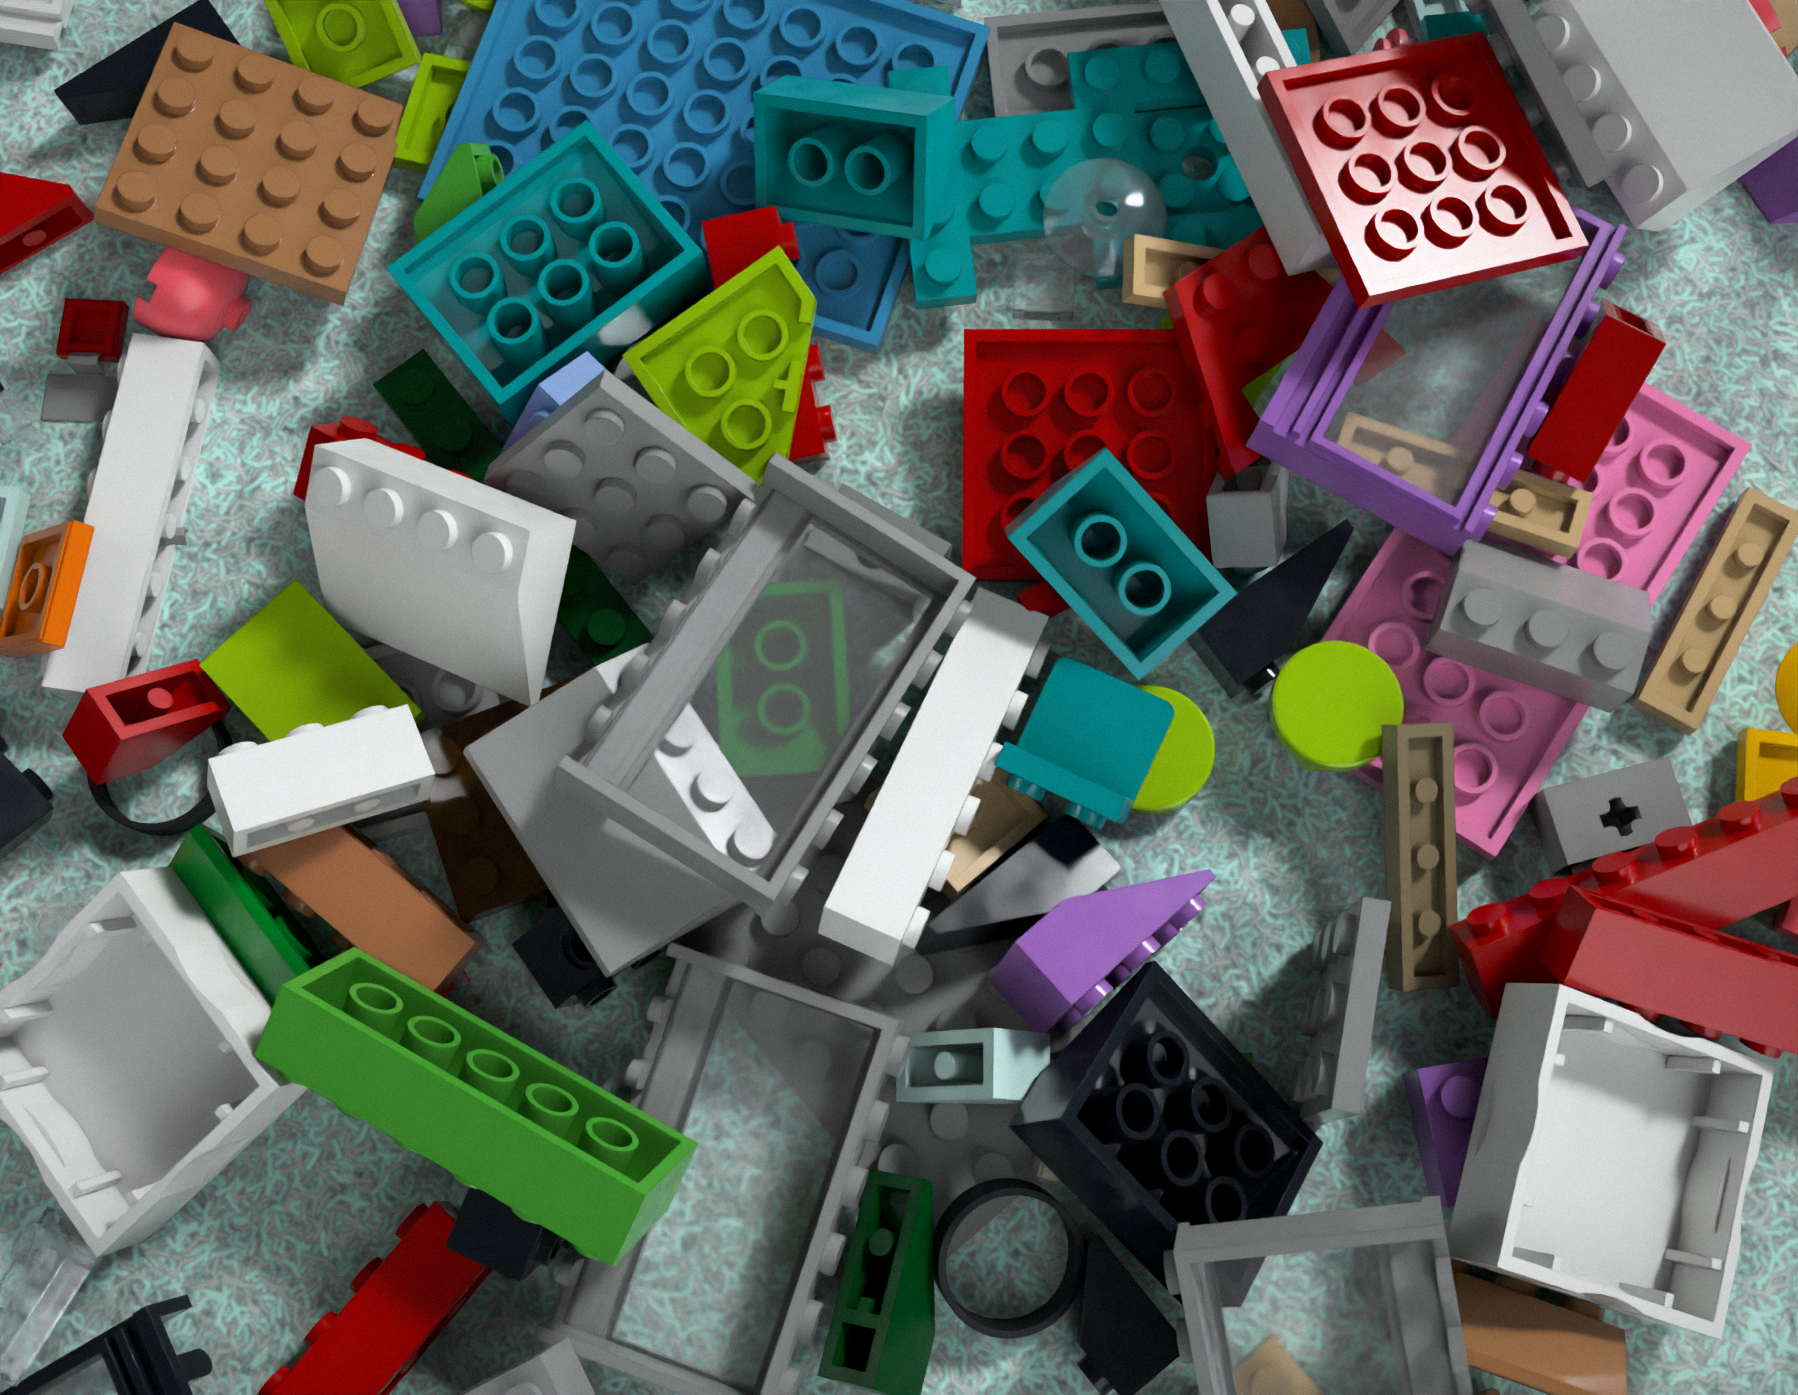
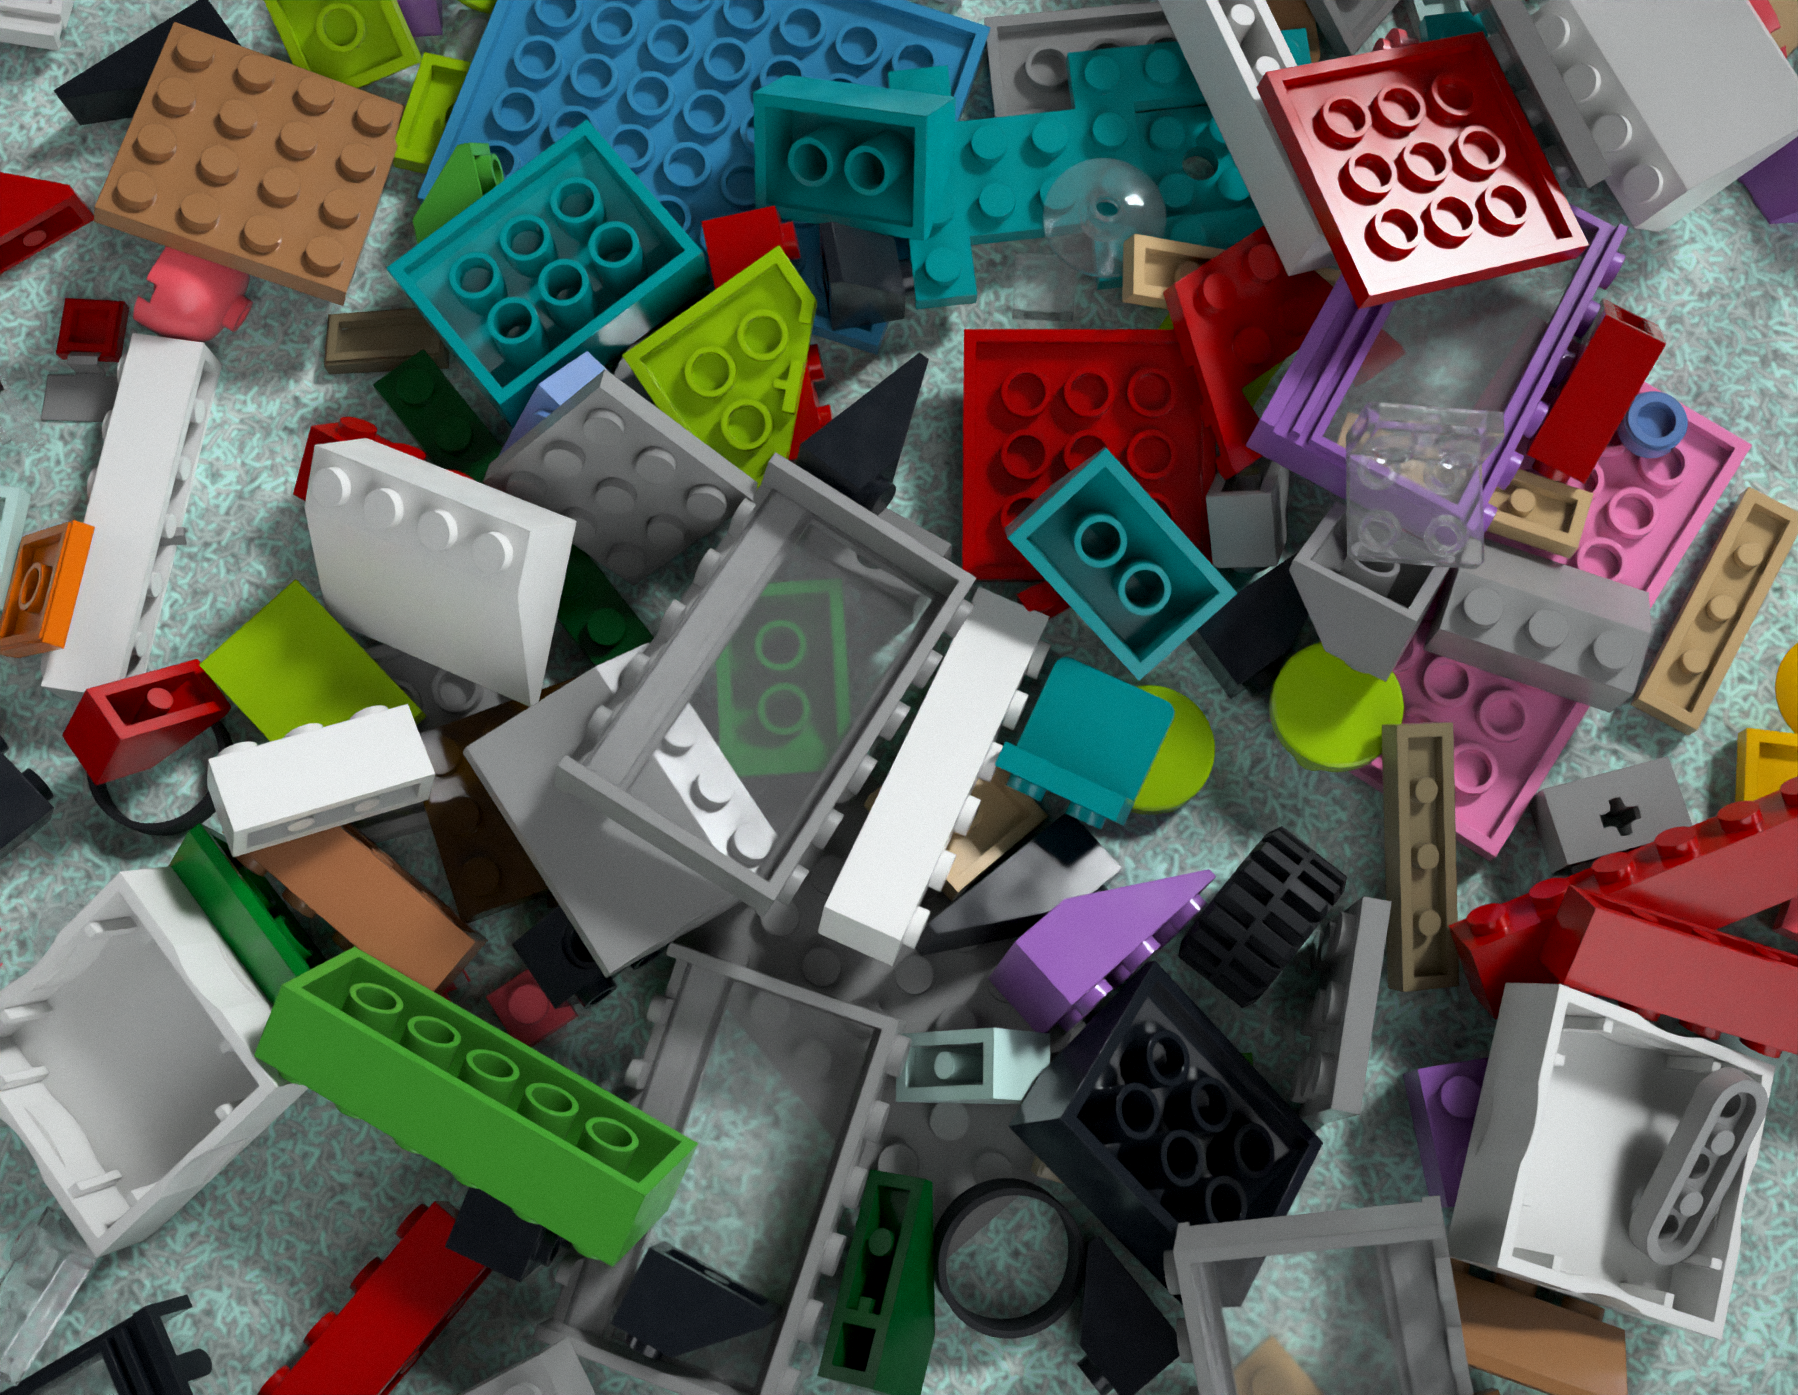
none -> dark tan tile [324,308,449,374]
none -> coral plate [486,969,579,1048]
none -> black slope [610,1241,783,1359]
none -> black slope [796,352,929,516]
none -> black slope [819,222,915,331]
none -> black tyre [1178,826,1347,1008]
none -> light grey slope [1289,501,1454,682]
none -> clear bracket [1346,402,1504,569]
none -> medium blue tile [1617,391,1688,458]
none -> light grey plate [1629,1067,1768,1266]

